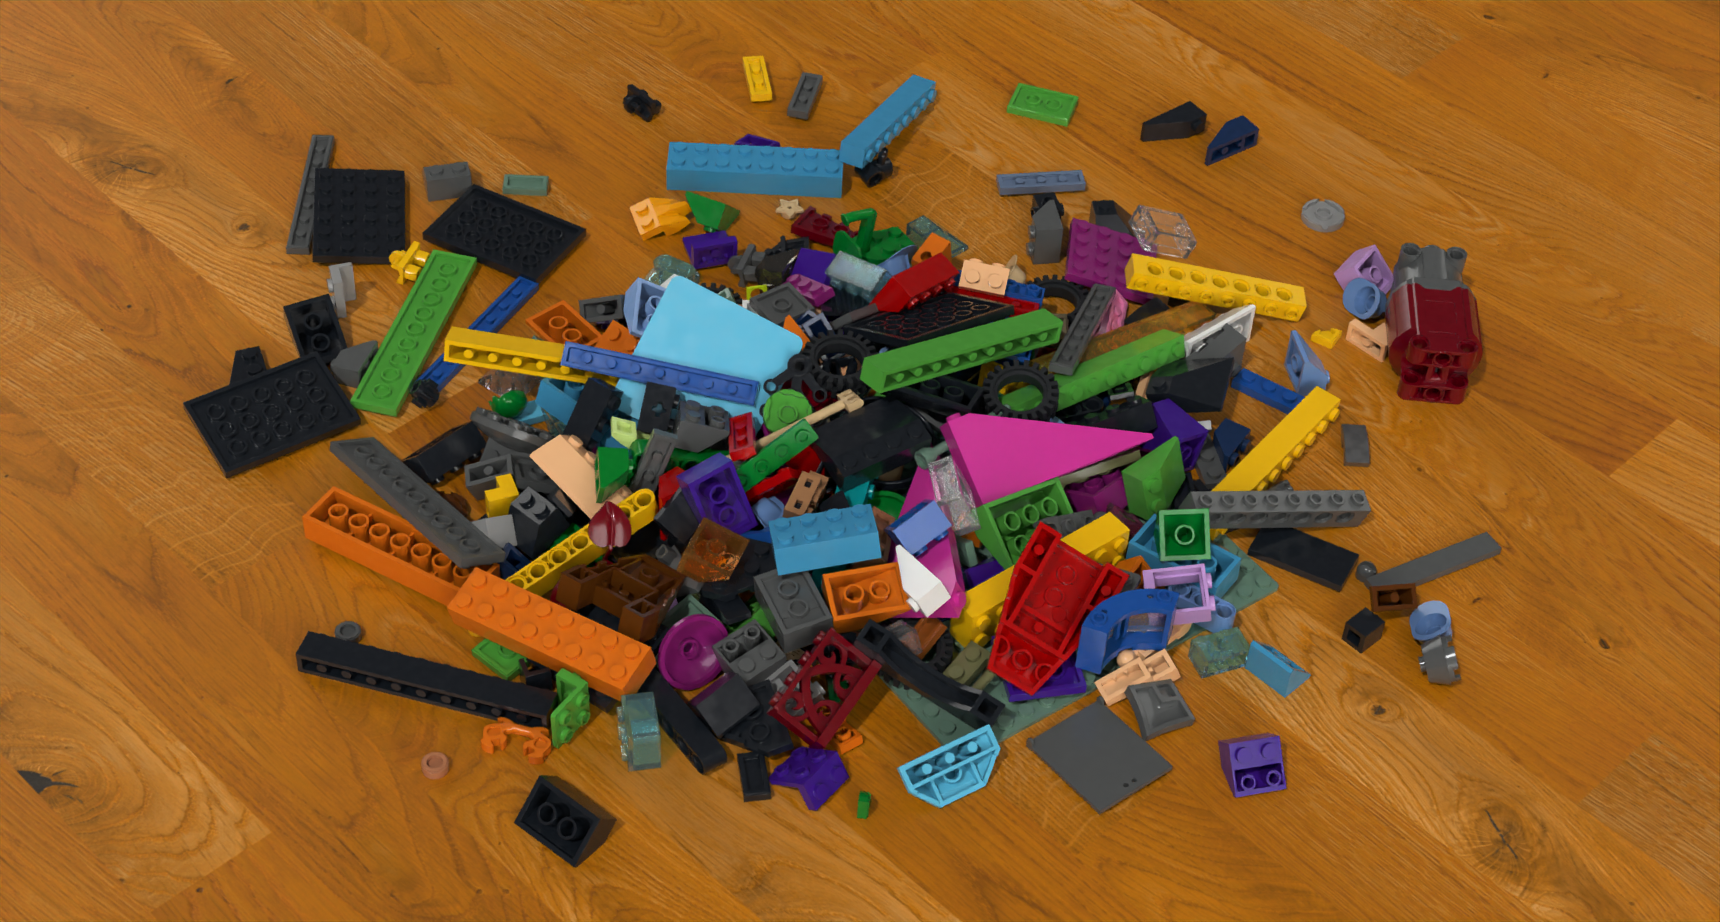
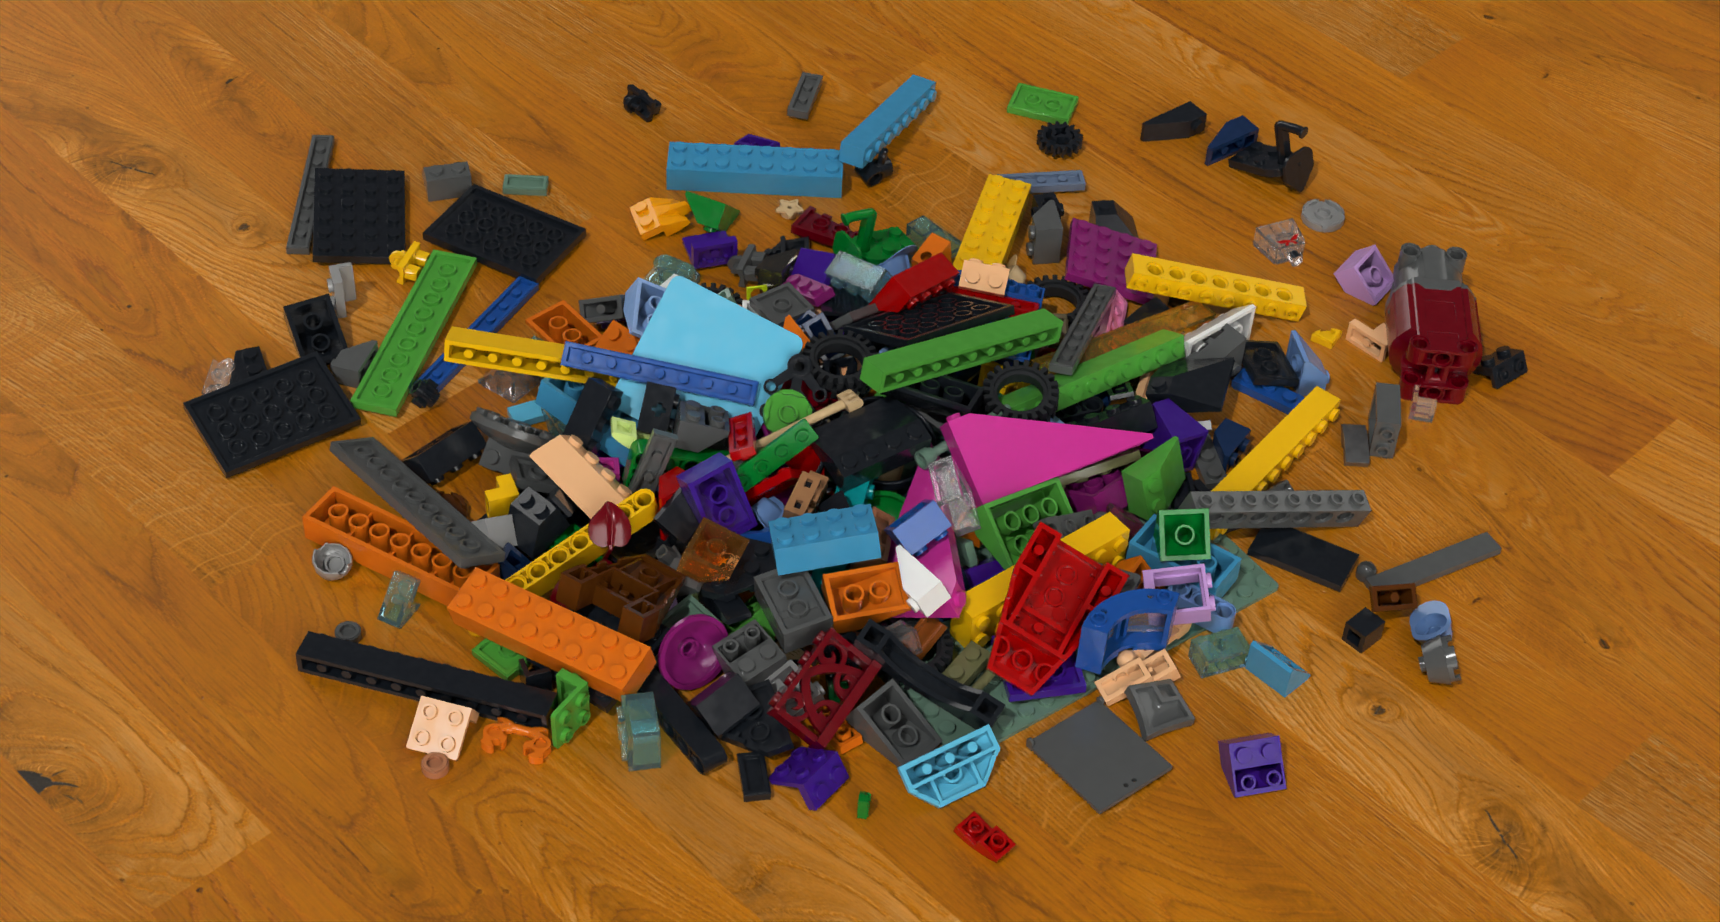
dark grey slope [464,453,515,501] -> none
green hair [488,390,527,419] -> none
black slope [514,775,617,867] -> none
green slope [594,447,633,503] -> none
yellow plate [742,56,772,102] -> none
clear window [1128,205,1197,259] -> none
medium blue piece [1343,278,1387,320] -> none
none -> clear hinge [202,358,235,395]
none -> light grey hair [312,542,352,581]
none -> clear light blue slope [377,571,421,628]
none -> light nougat bracket [406,696,479,761]
none -> dark grey slope [846,678,943,767]
none -> yellow brick [953,174,1031,270]
none -> red slope [953,811,1016,863]
none -> black gear [1036,121,1083,158]
none -> black plate [1228,120,1314,192]
none -> black tile [1242,340,1299,387]
none -> clear torso [1253,218,1305,266]
none -> dark grey window [1368,382,1401,459]
none -> clear panel [1408,384,1437,423]
none -> black bracket [1473,346,1528,389]

